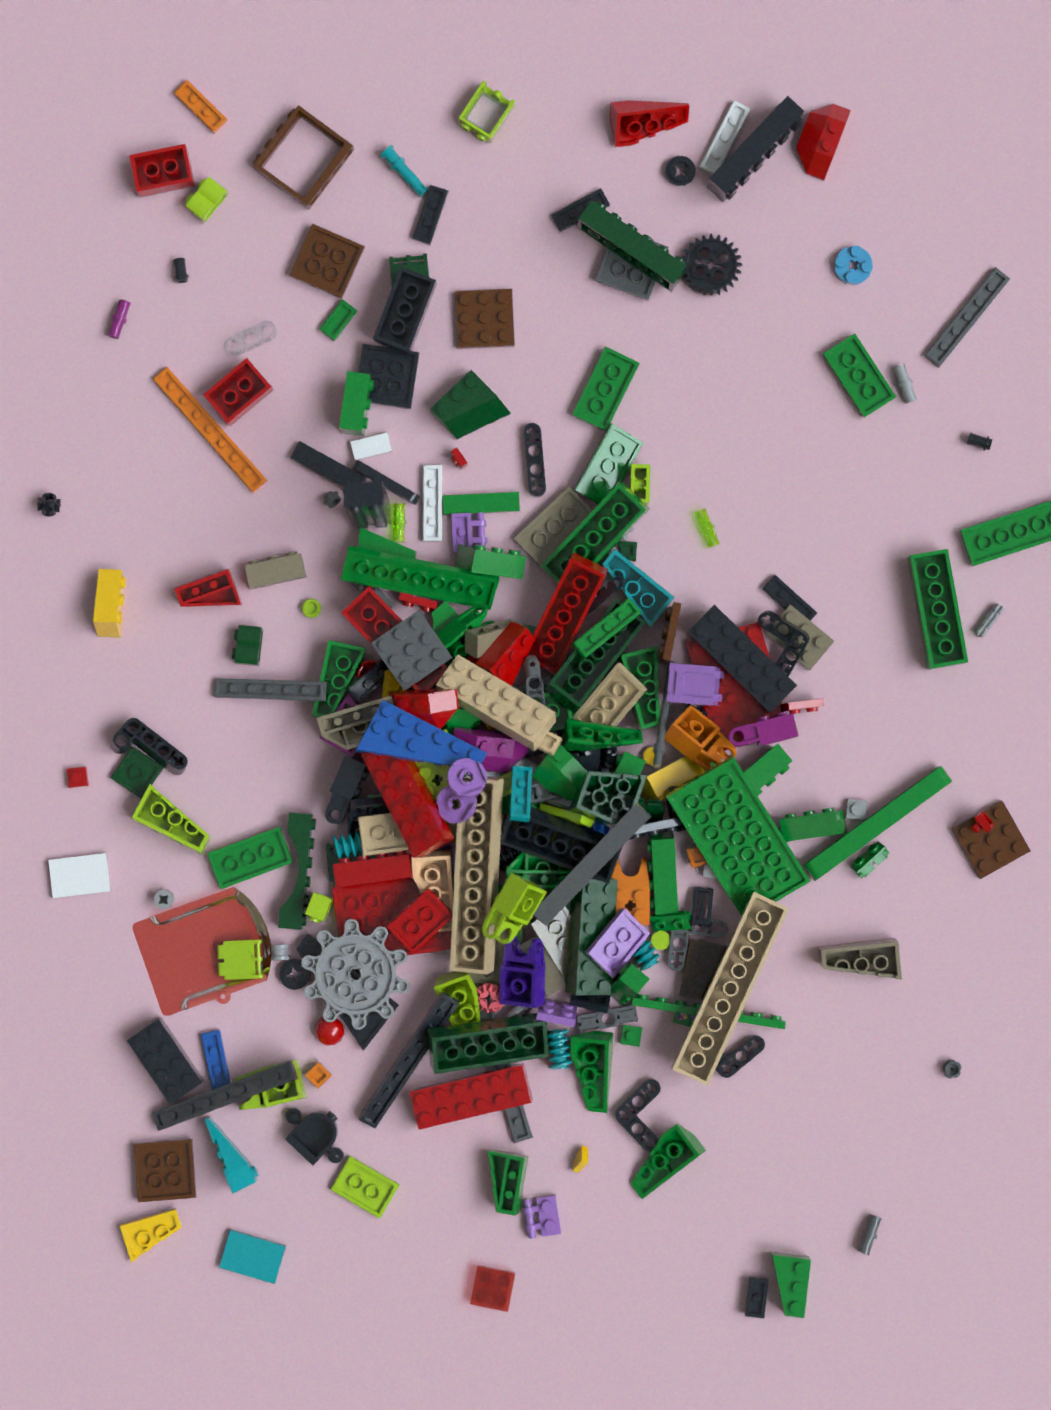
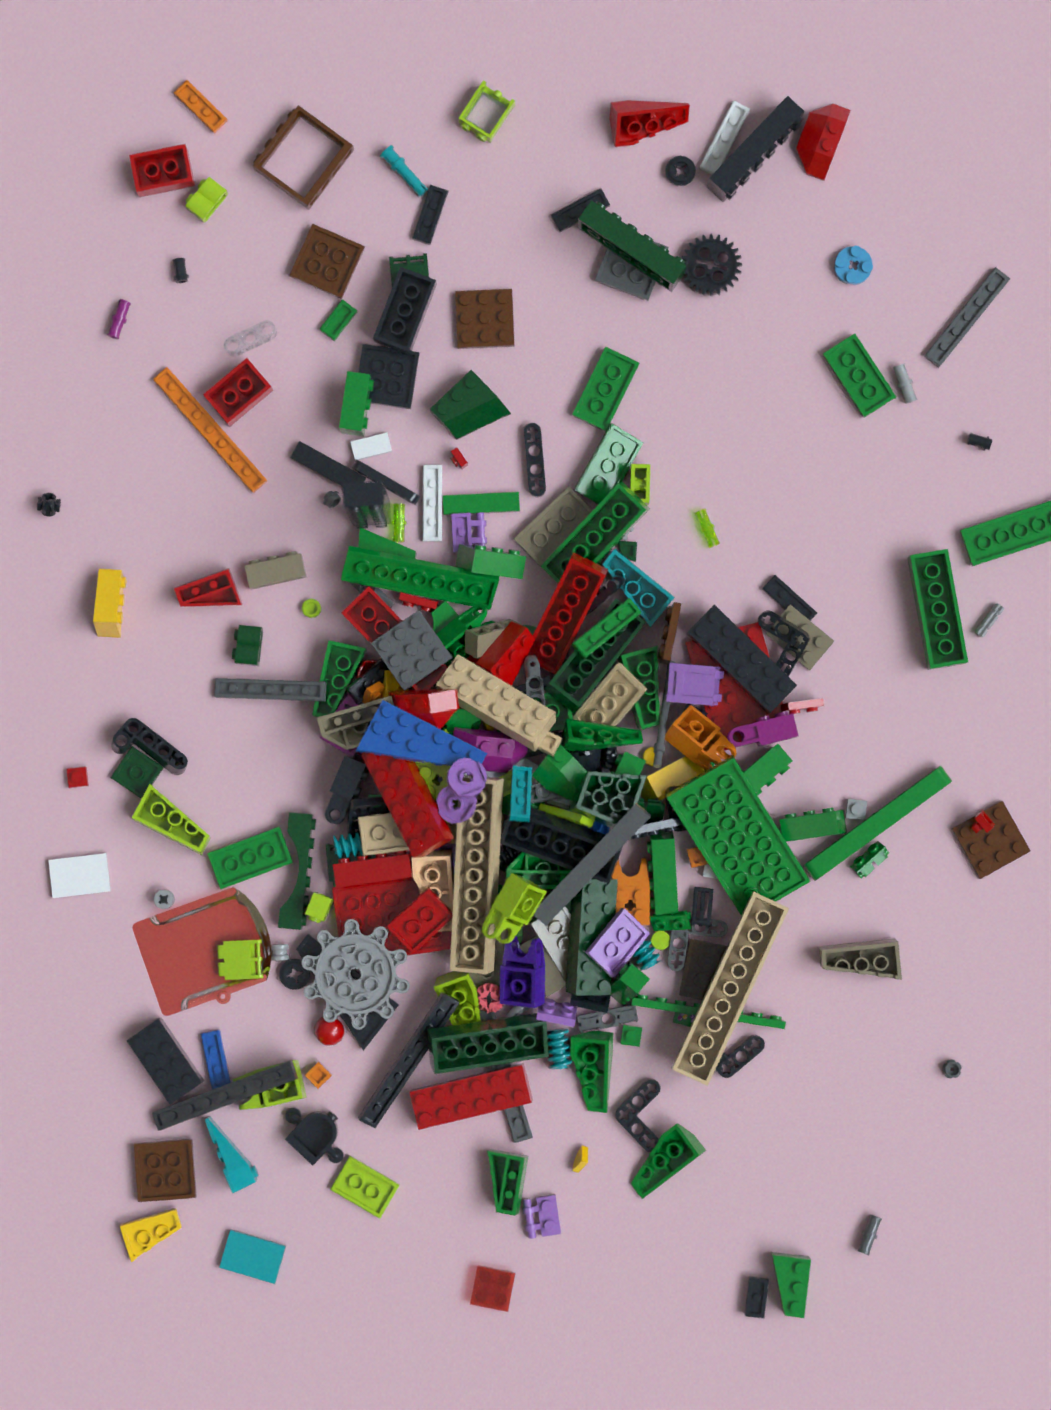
none -> orange plate [362,681,385,704]

